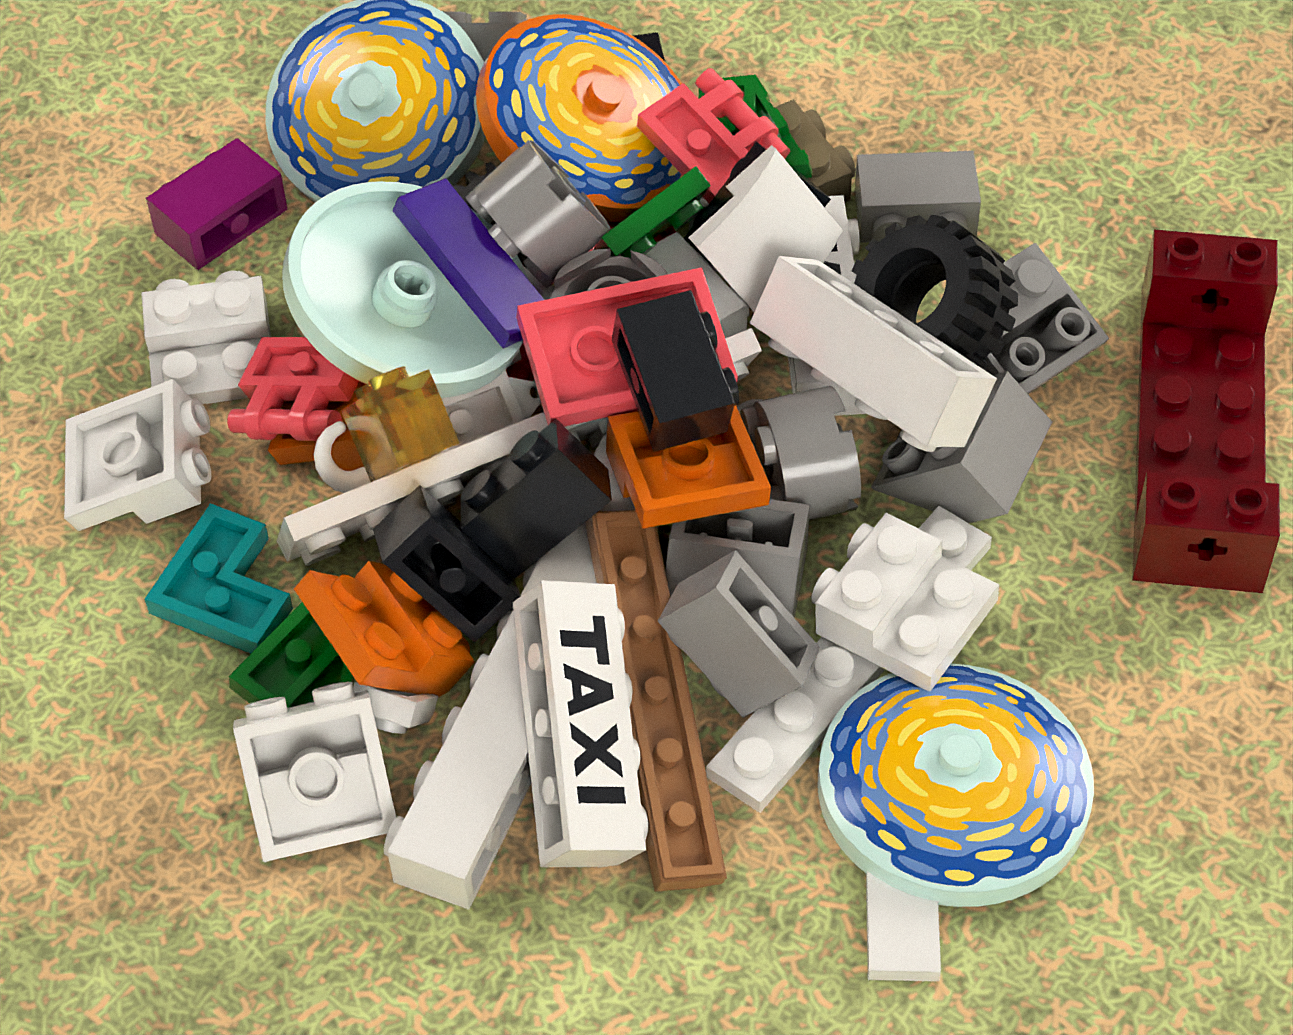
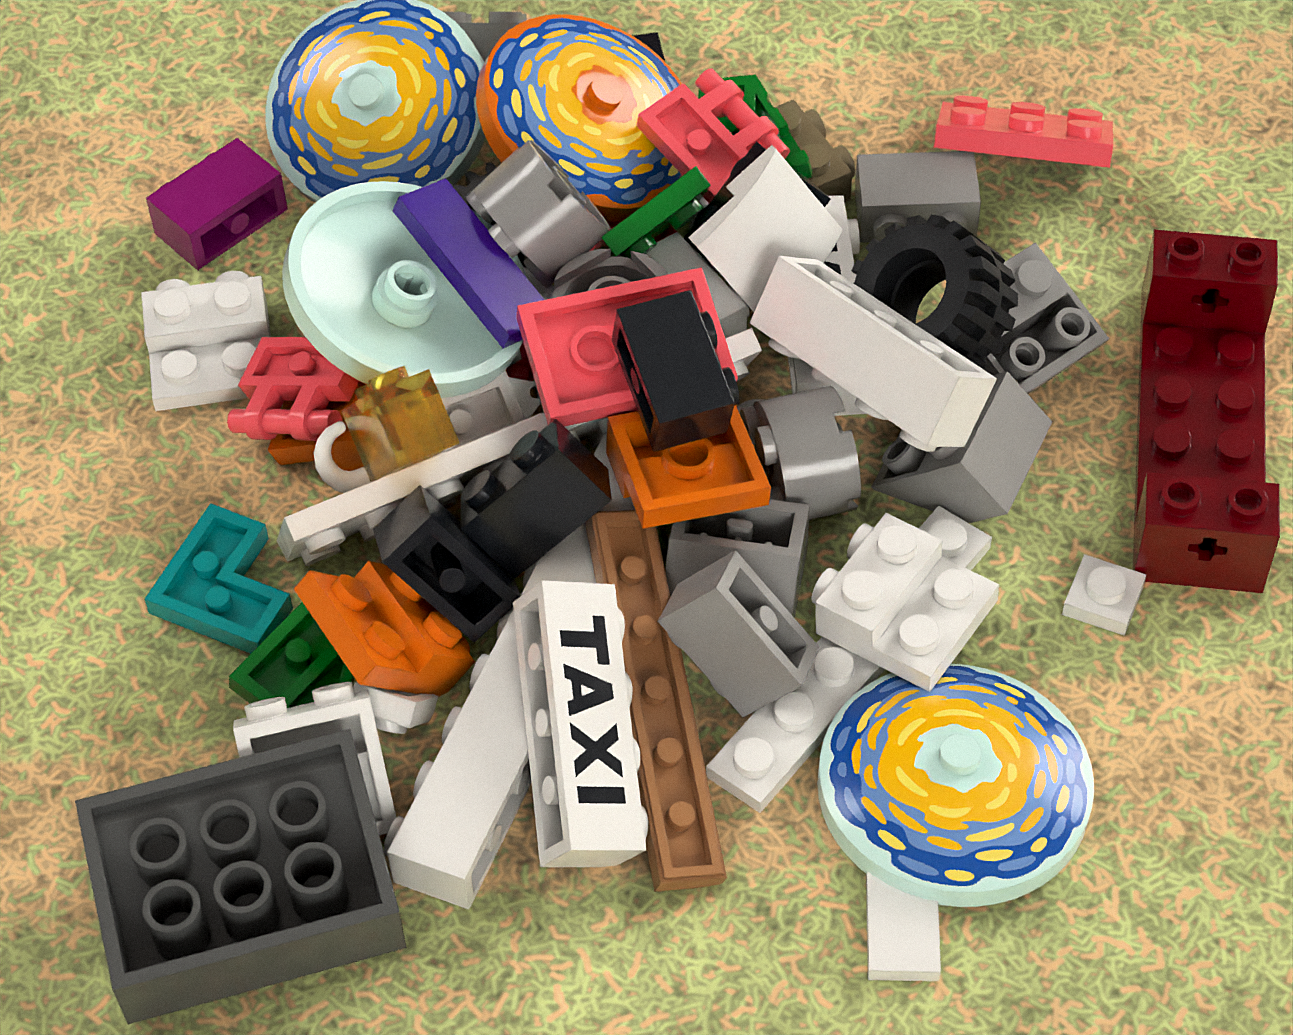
white plate [64,379,211,531] -> none
none -> dark grey slope [75,729,407,1024]
none -> coral plate [934,95,1113,168]
none -> white plate [1062,554,1146,636]

